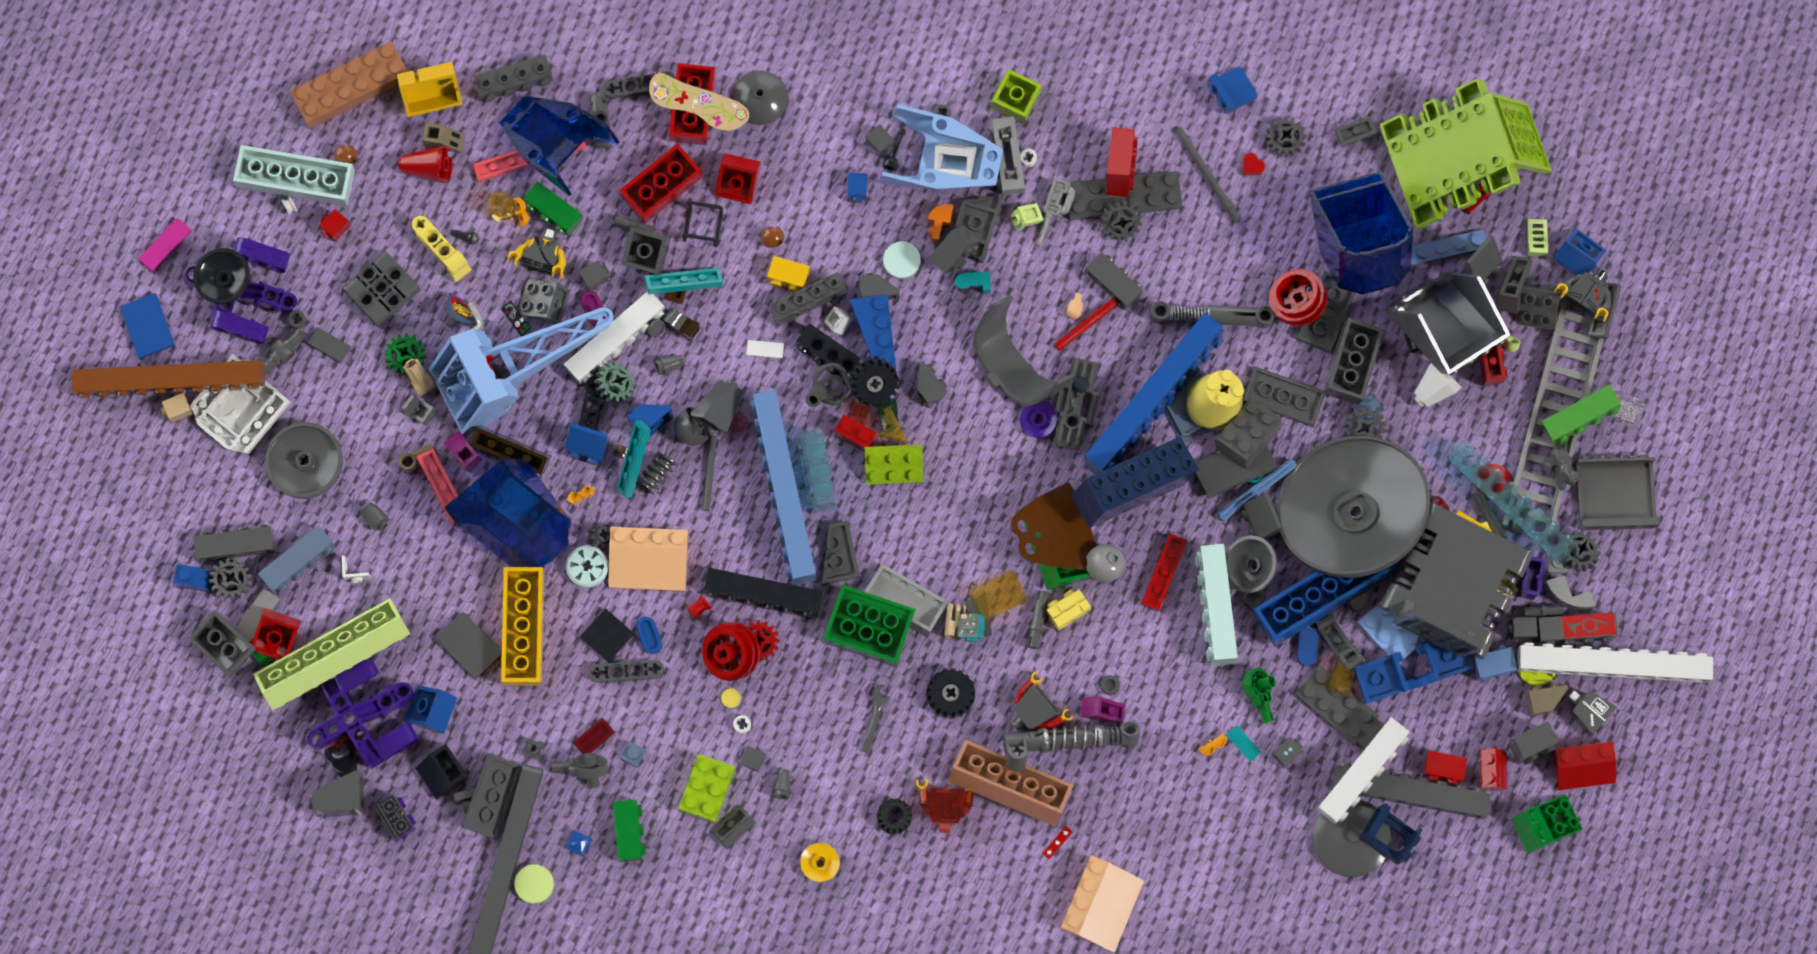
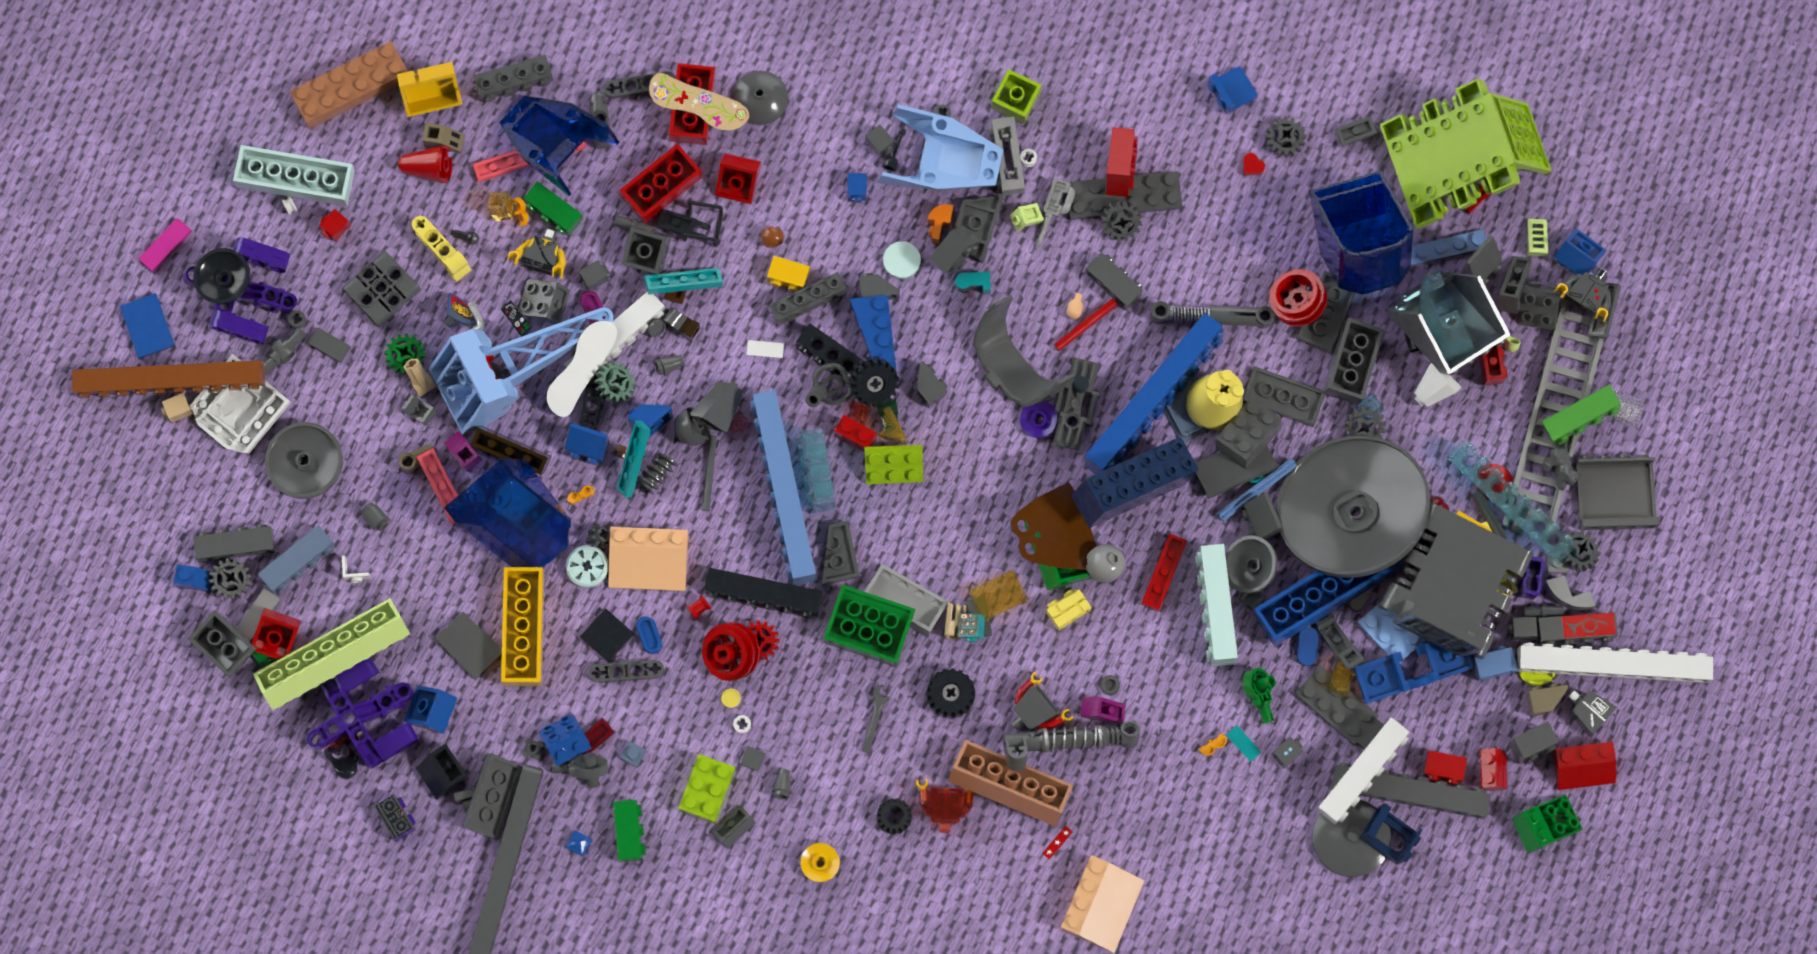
dark grey slope [309,770,364,817] -> none
dark orange piece [334,144,358,164] -> none
yellowish green tile [515,864,554,904] -> none
white slope [824,306,853,335] -> none
white tile [934,143,977,179] -> none
dark grey pin [1027,591,1049,649] -> none
dark grey bar [1175,127,1241,223] -> none
none -> blue bracket [539,714,591,766]
none -> white sticker [547,321,617,417]
none -> black hinge [656,209,711,241]
none -> clear light blue windscreen [1419,269,1475,363]

